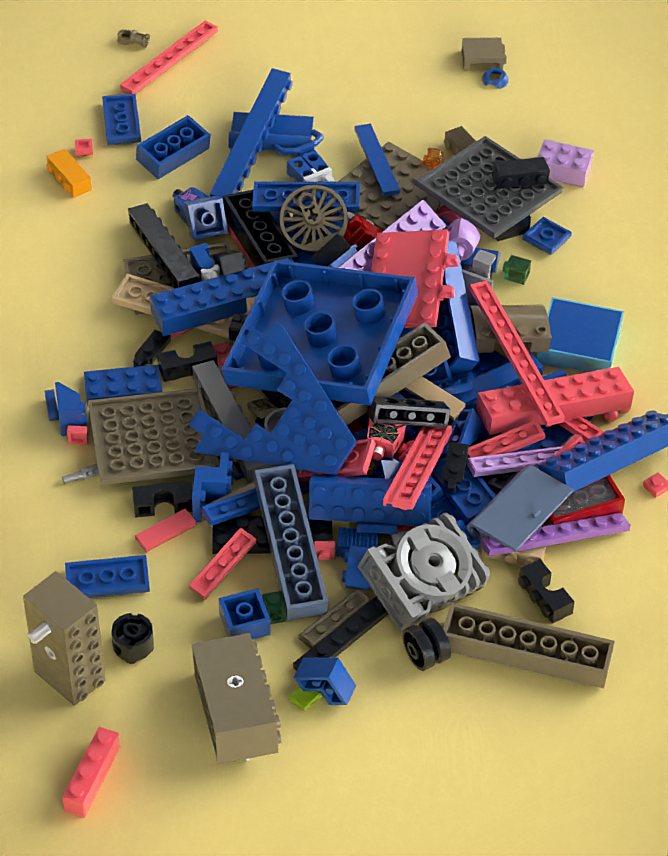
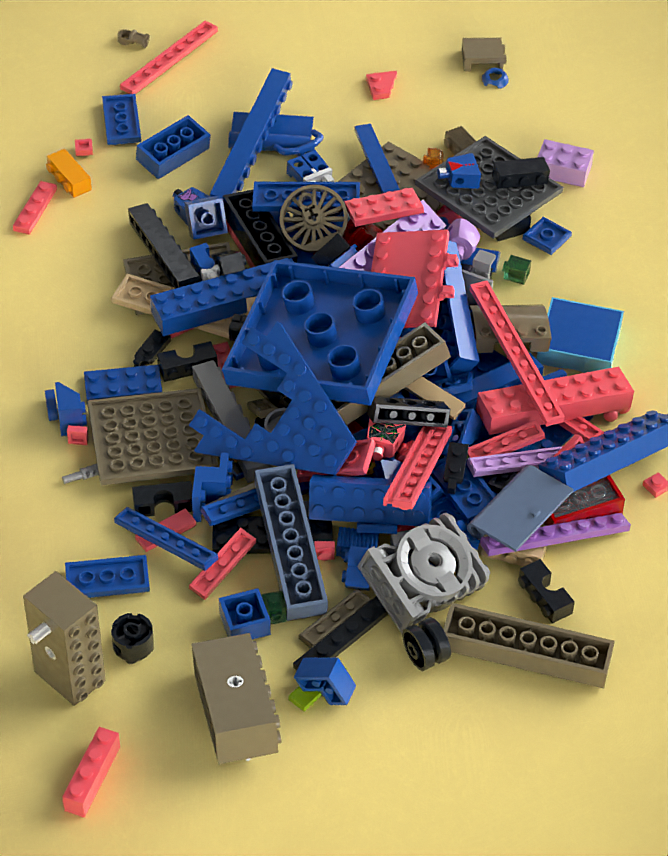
none -> coral plate [13,181,57,235]
none -> blue tile [114,507,218,571]
none -> coral plate [344,188,424,227]
none -> coral wing [366,70,397,100]
none -> blue torso [437,153,481,189]

